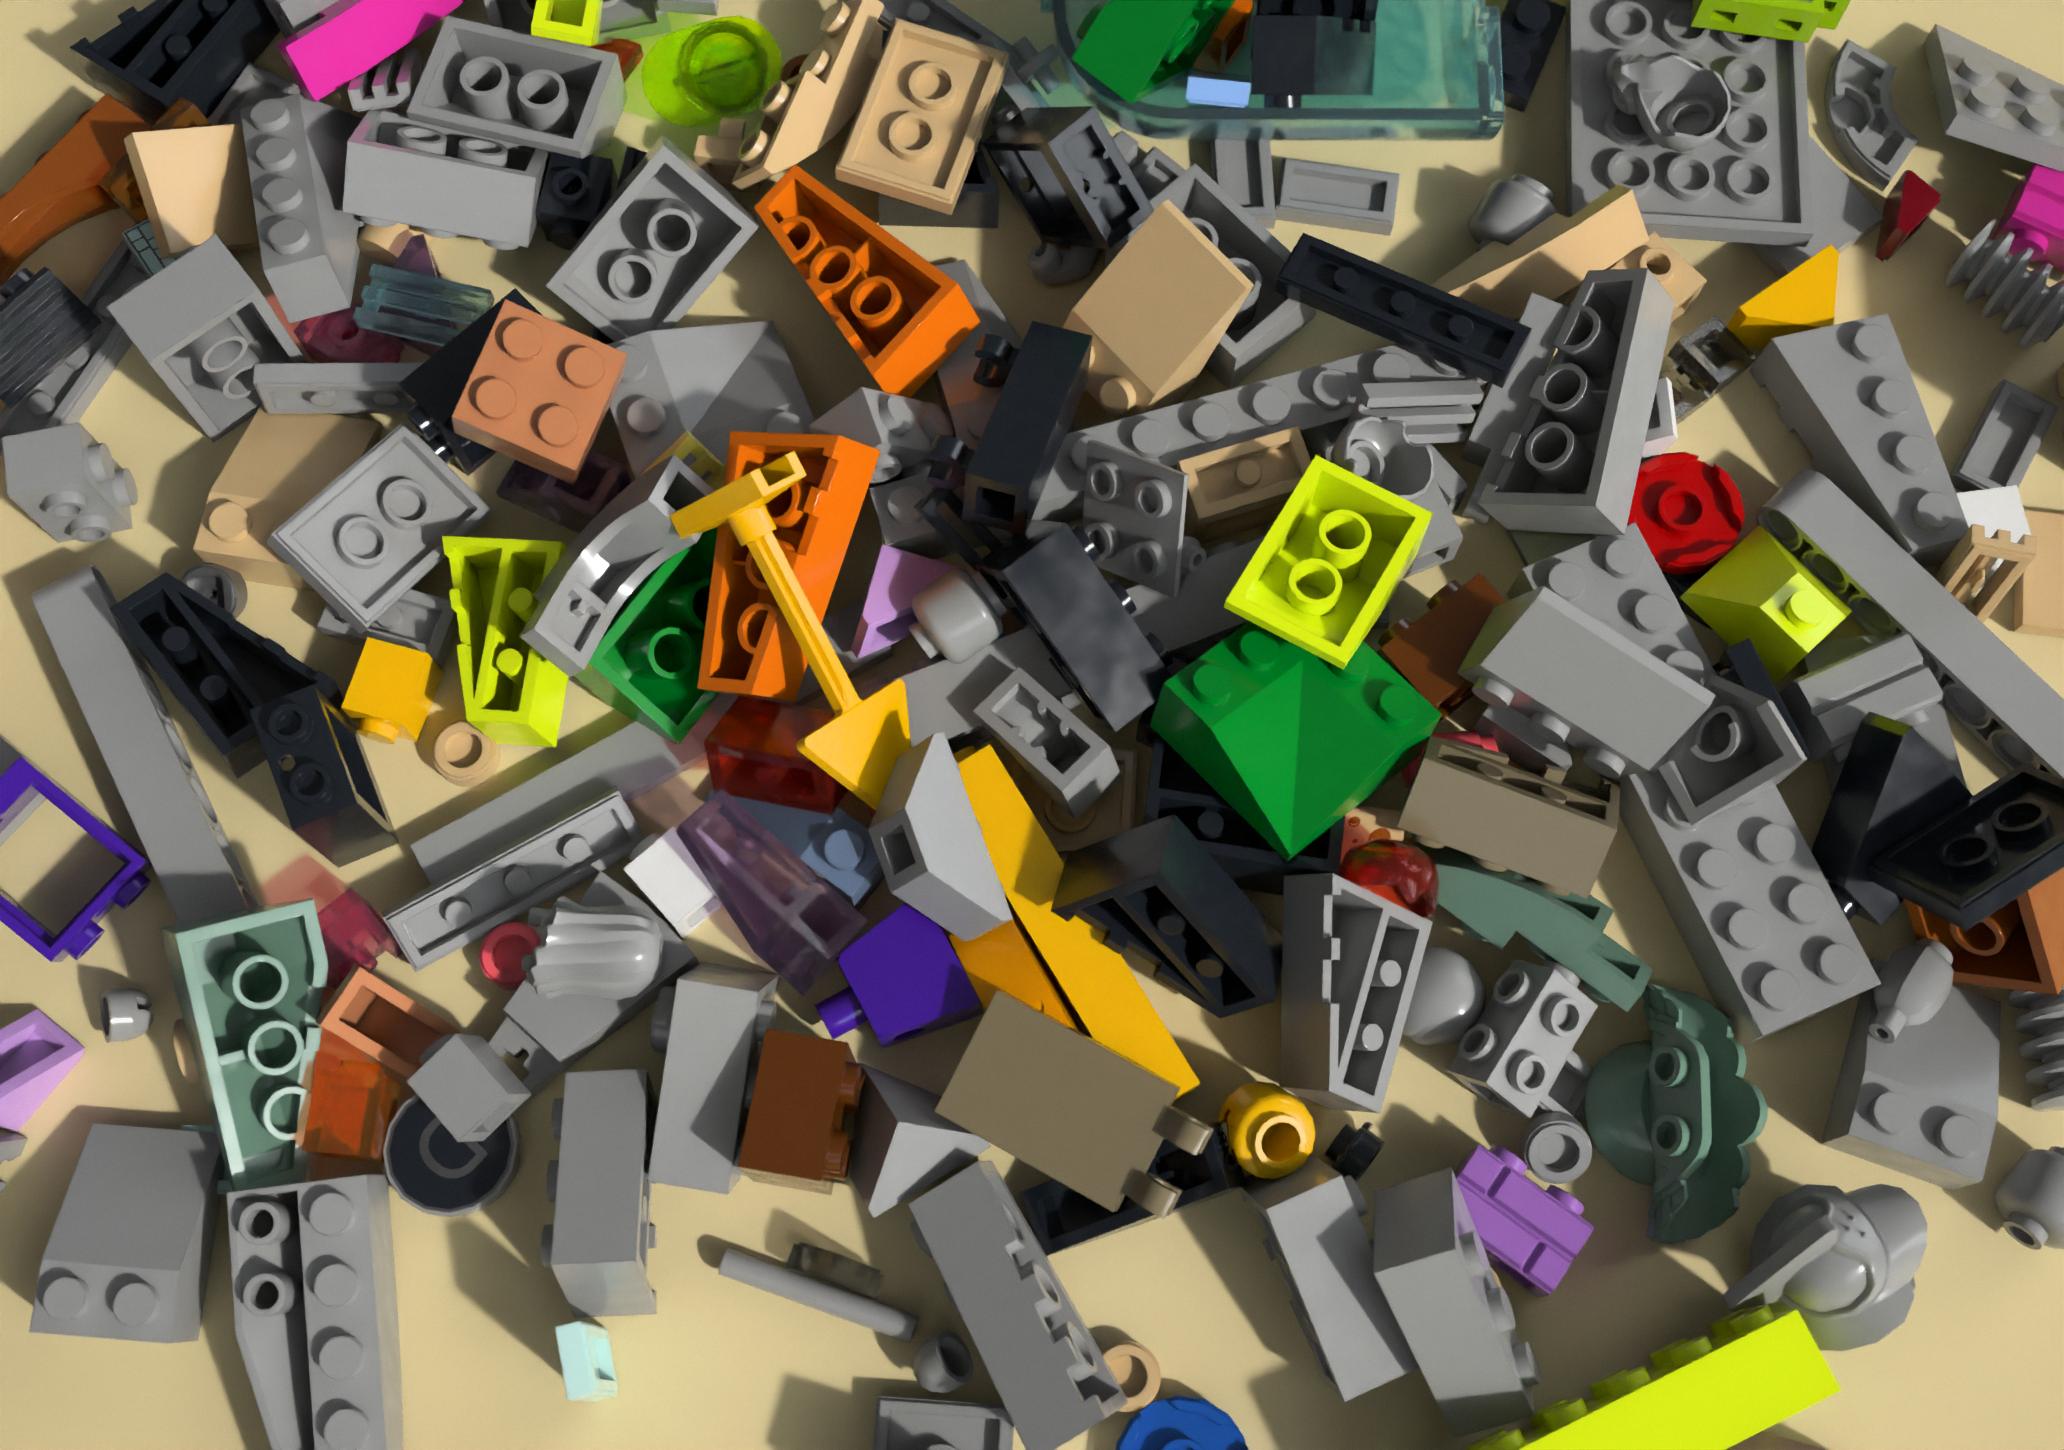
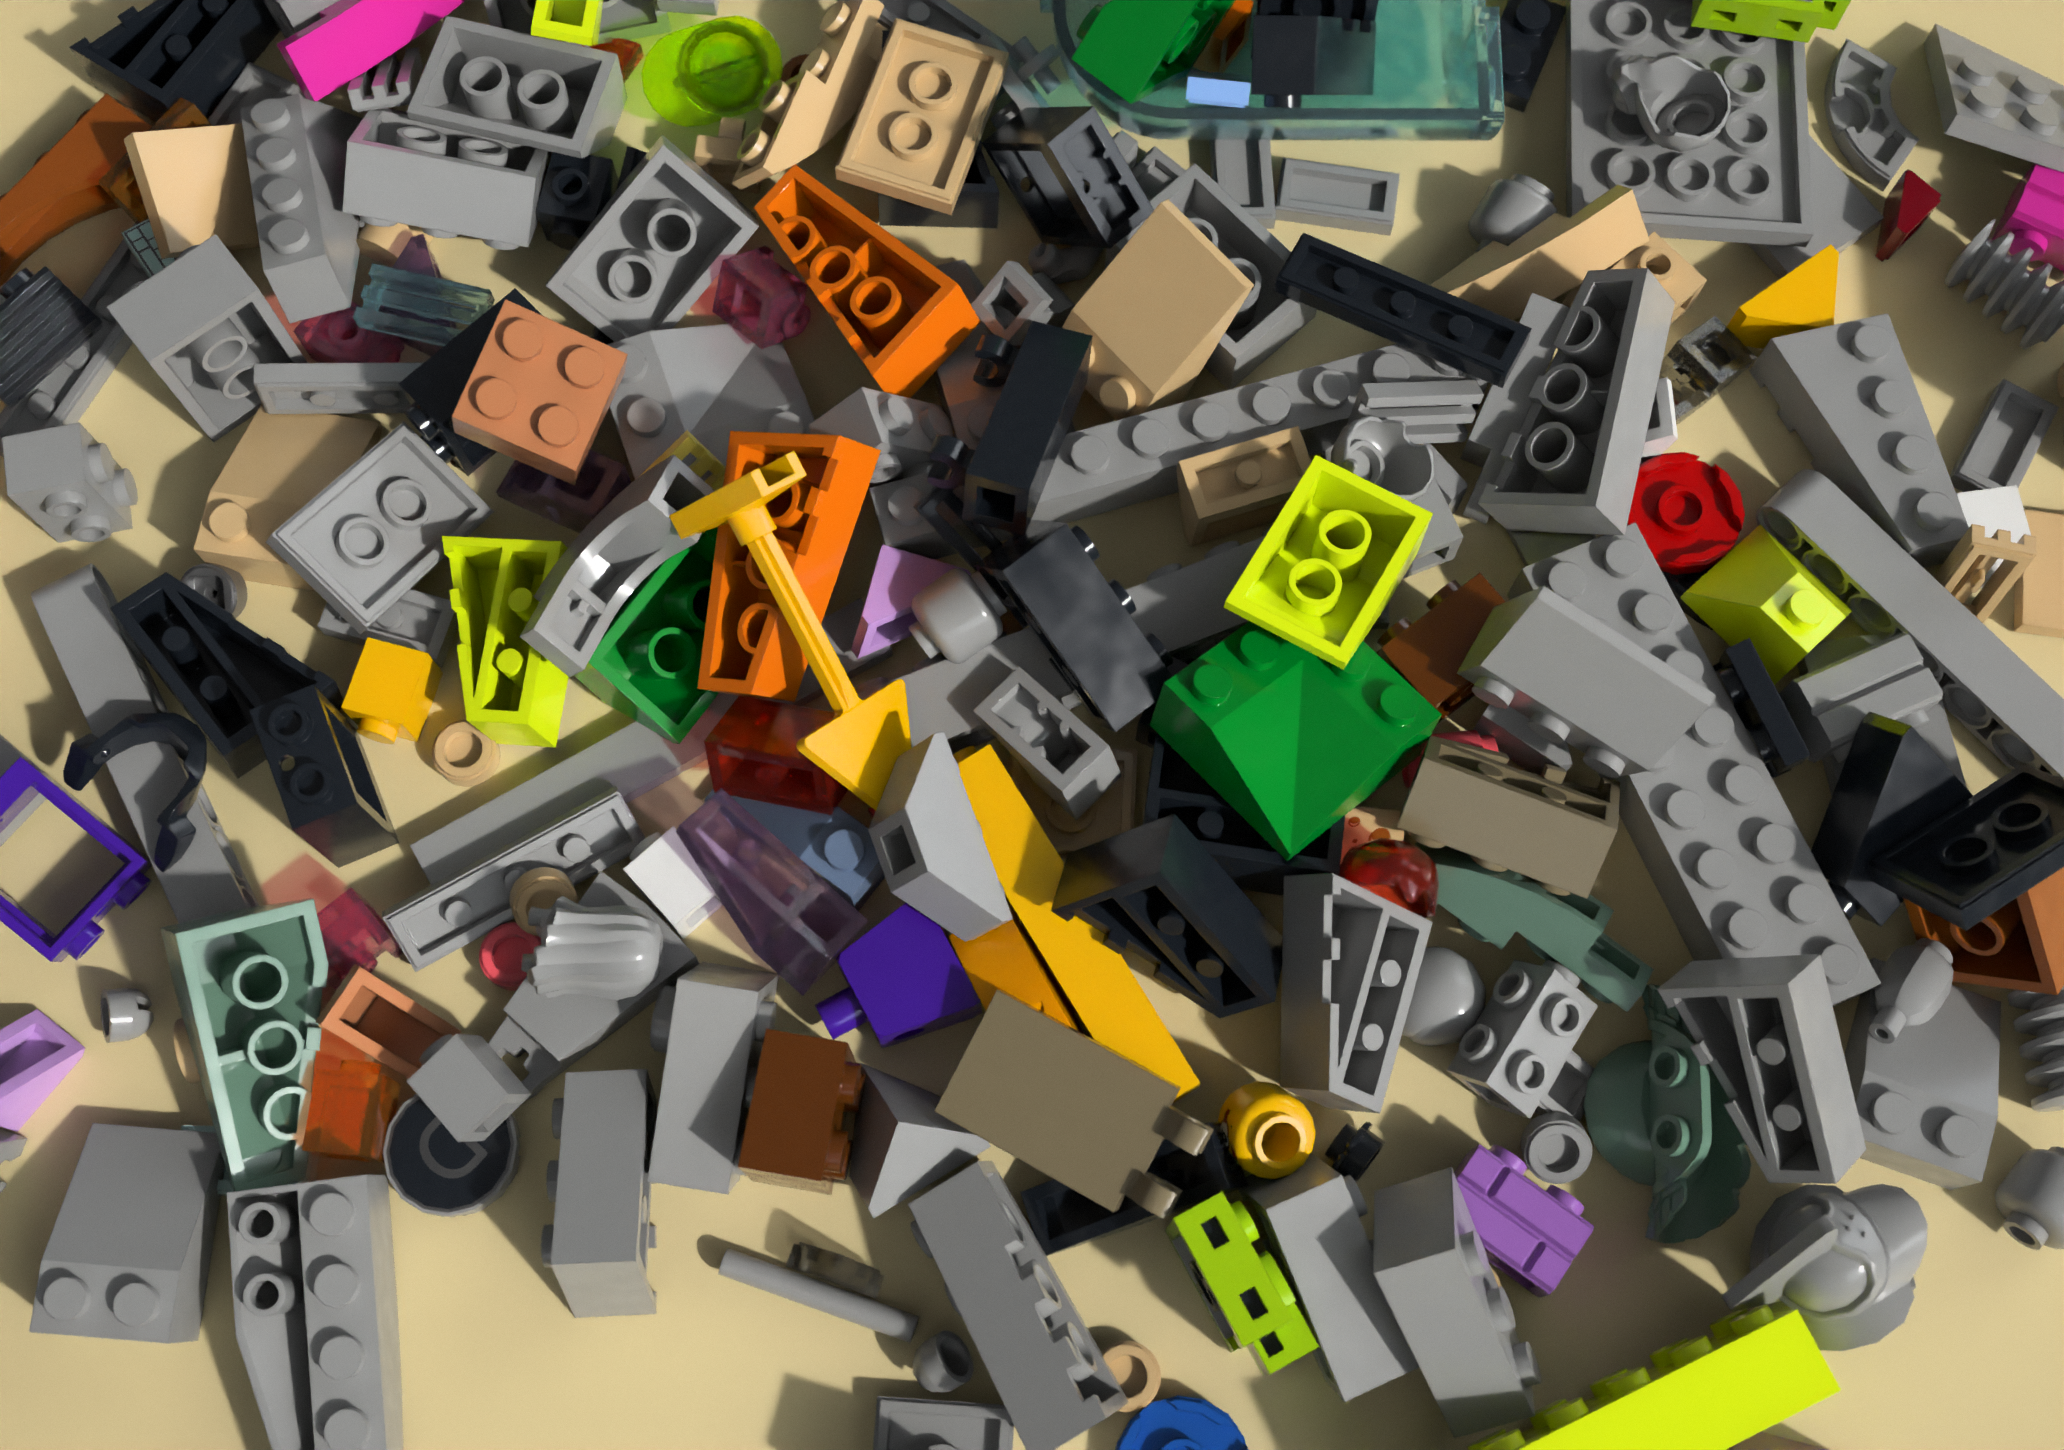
light aqua tile [555,1321,619,1402] -> none
light grey hinge [1082,439,1206,598] -> none
light grey slope [1658,672,1807,826] -> none
none -> black helmet [63,713,207,872]
none -> tan tile [509,867,579,936]
none -> clear pink brick [712,245,811,349]
none -> light grey leg [971,261,1075,346]
none -> lime piece [1165,1191,1319,1376]
none -> light grey wedge [1657,954,1867,1184]

